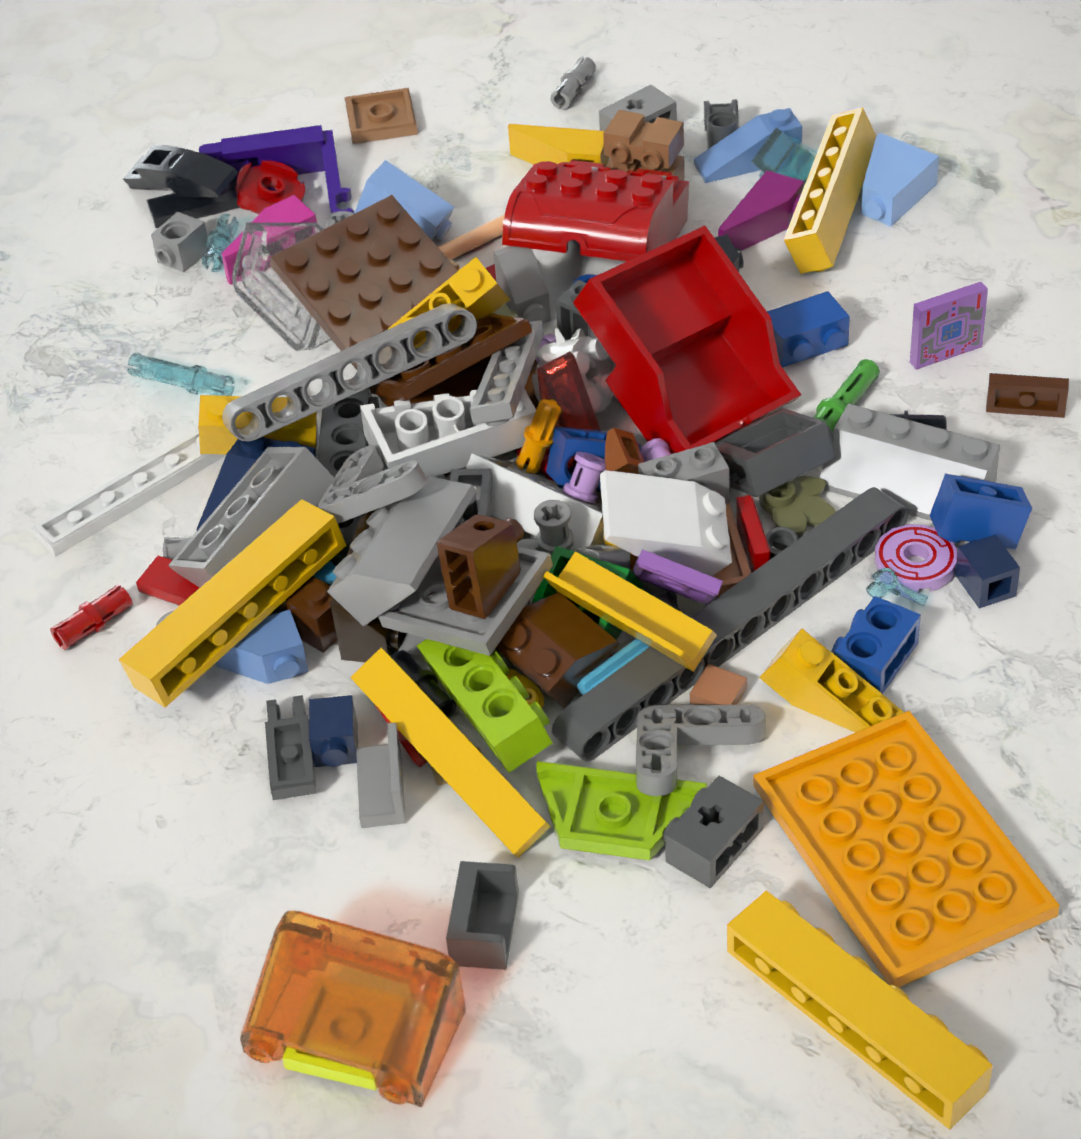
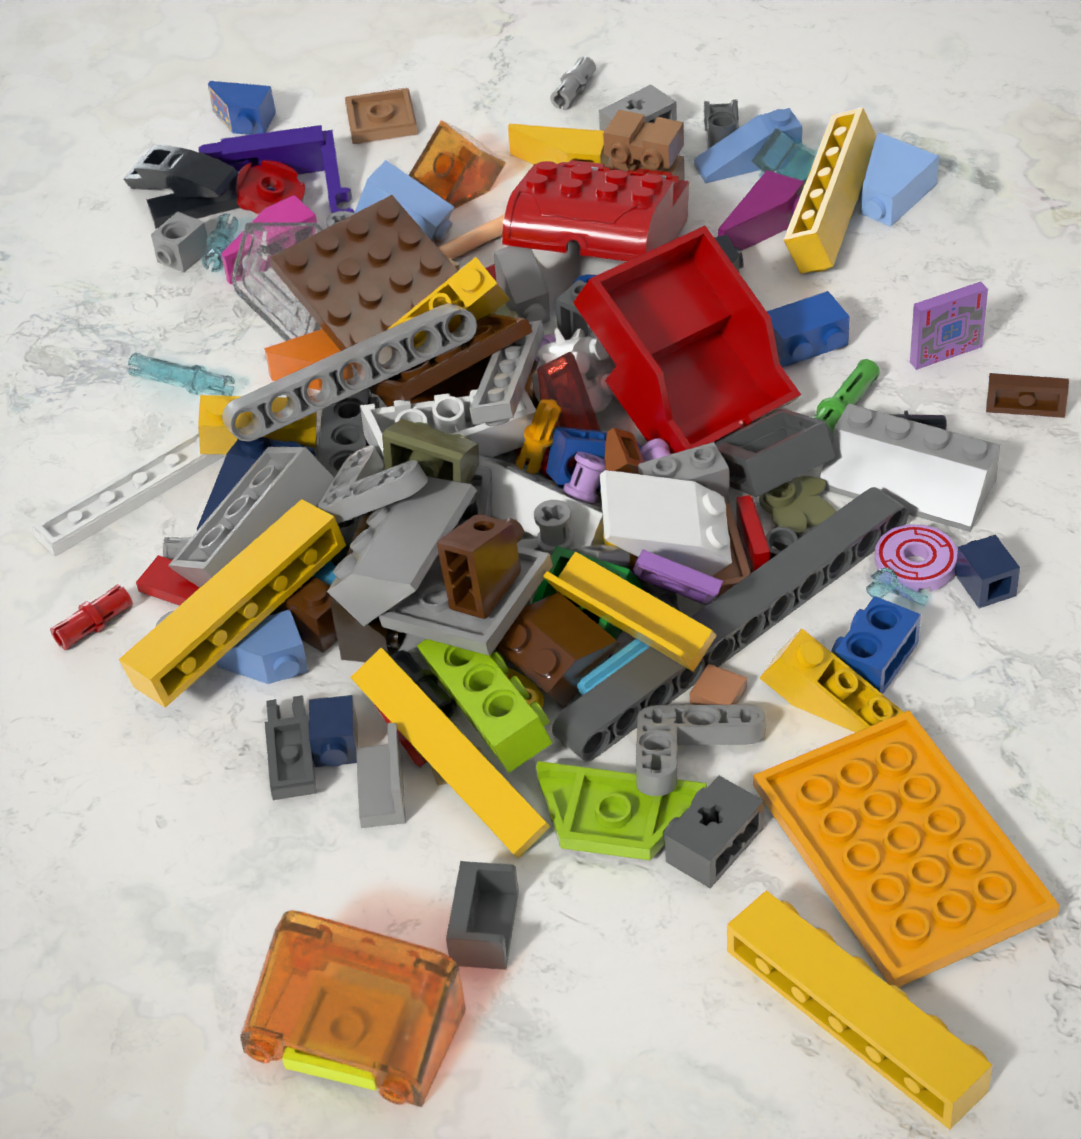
blue brick [929,473,1032,550] -> none
none -> blue slope [208,81,276,135]
none -> orange slope [264,329,354,391]
none -> olive slope [382,419,479,484]
none -> clear orange slope [409,120,506,209]

